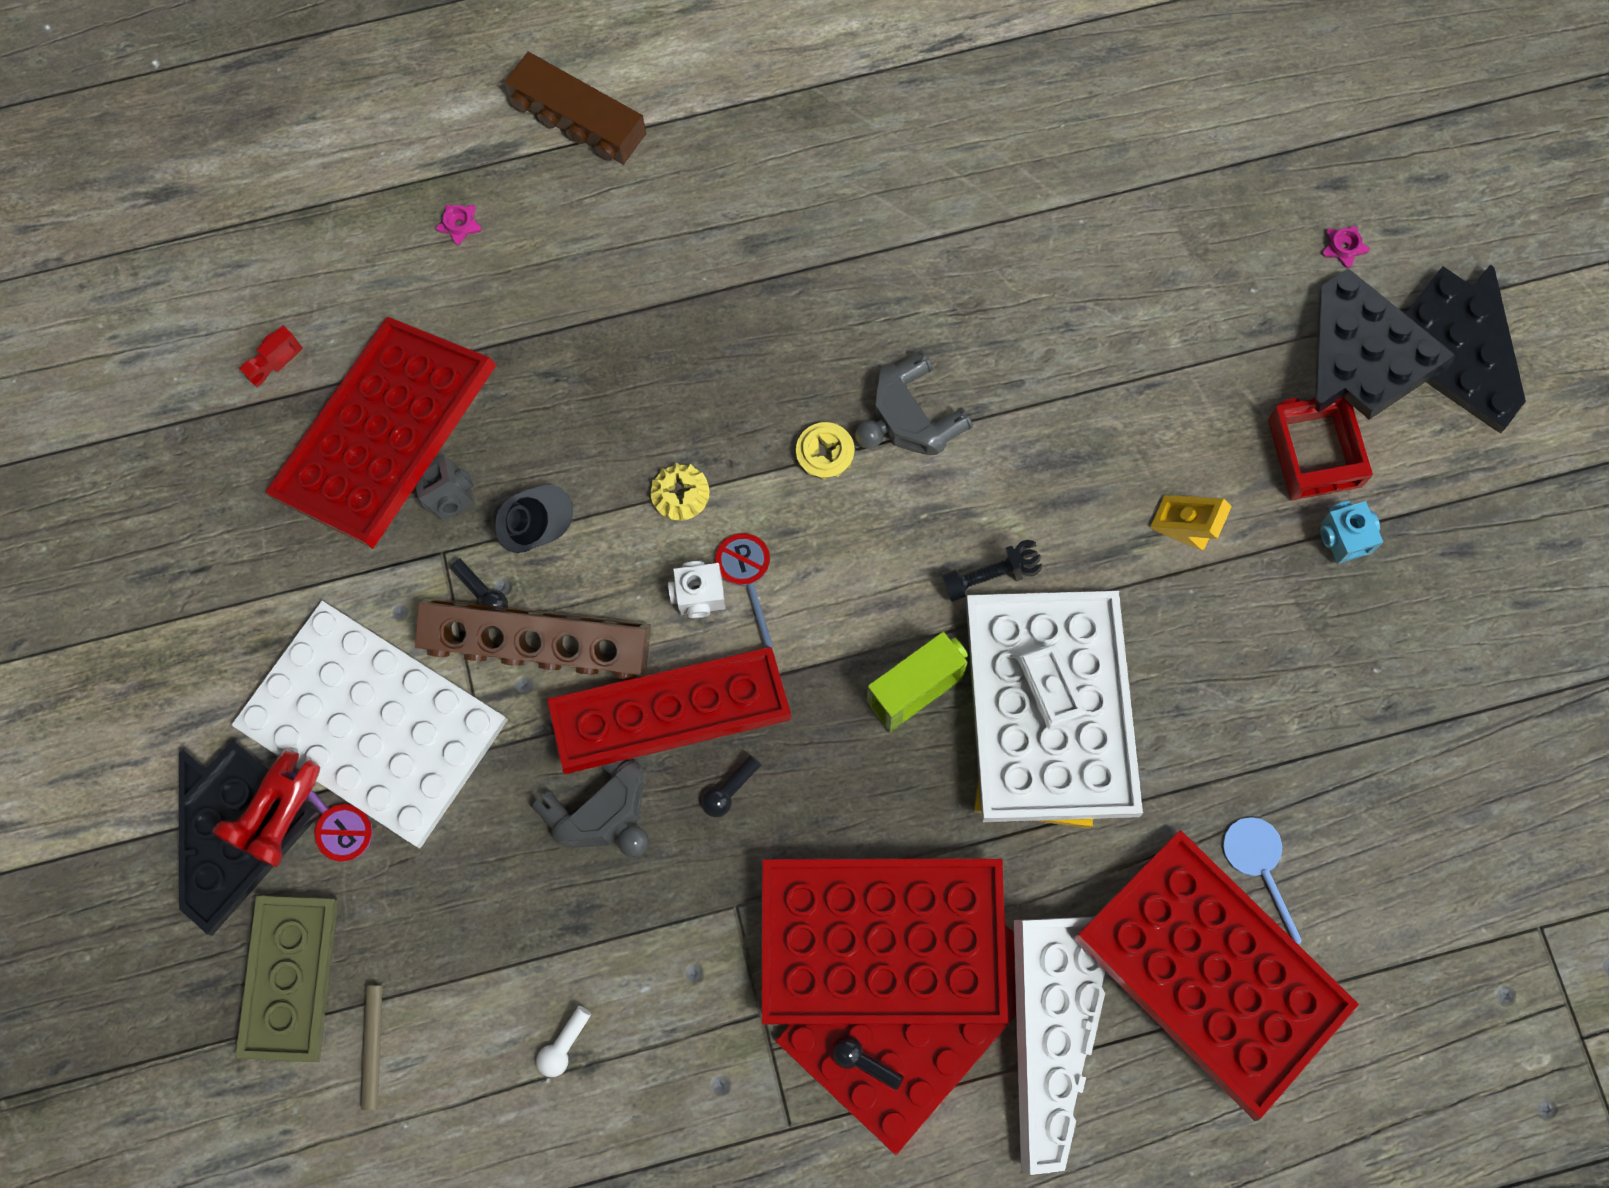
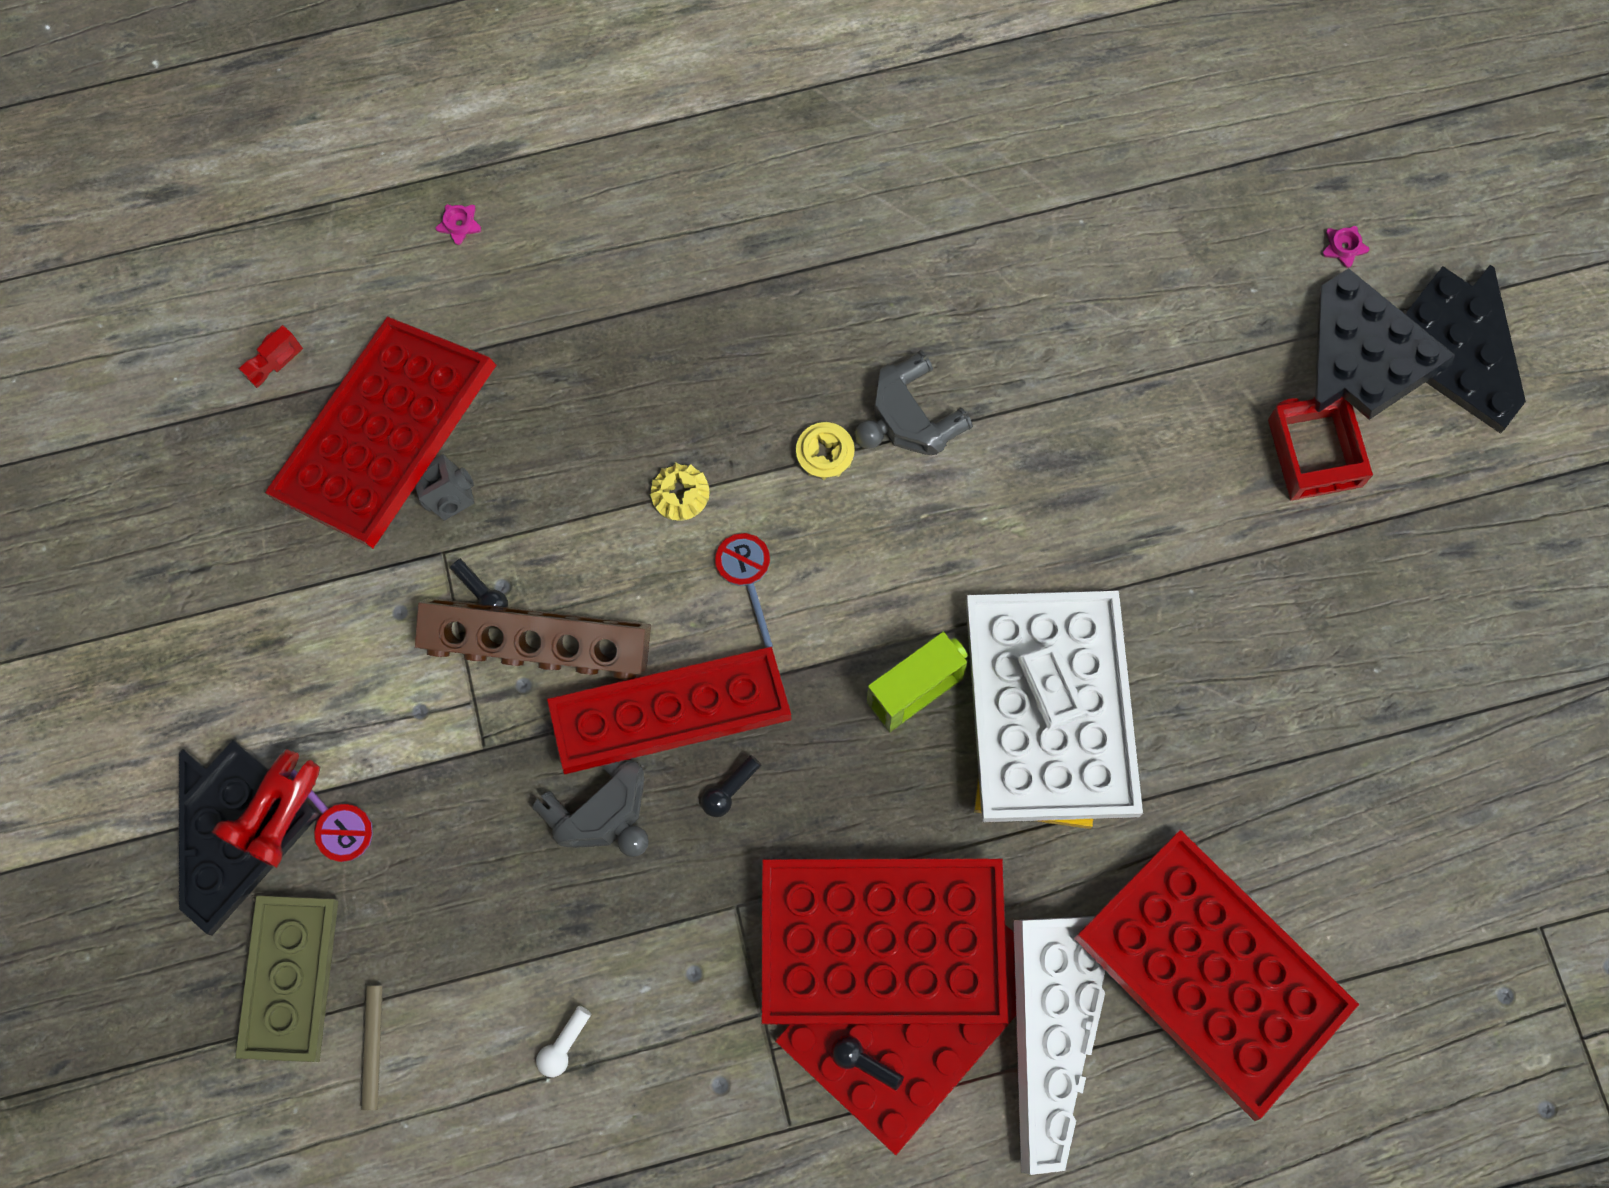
white plate [232,601,508,848] -> none
black piece [488,484,573,554] -> none
reddish brown brick [504,51,647,165] -> none
white brick [668,561,726,618] -> none
black bar [942,540,1042,602] -> none
yellow slope [1151,495,1232,550] -> none
light blue piece [1223,817,1301,944] -> none
medium azure brick [1320,501,1383,564] -> none

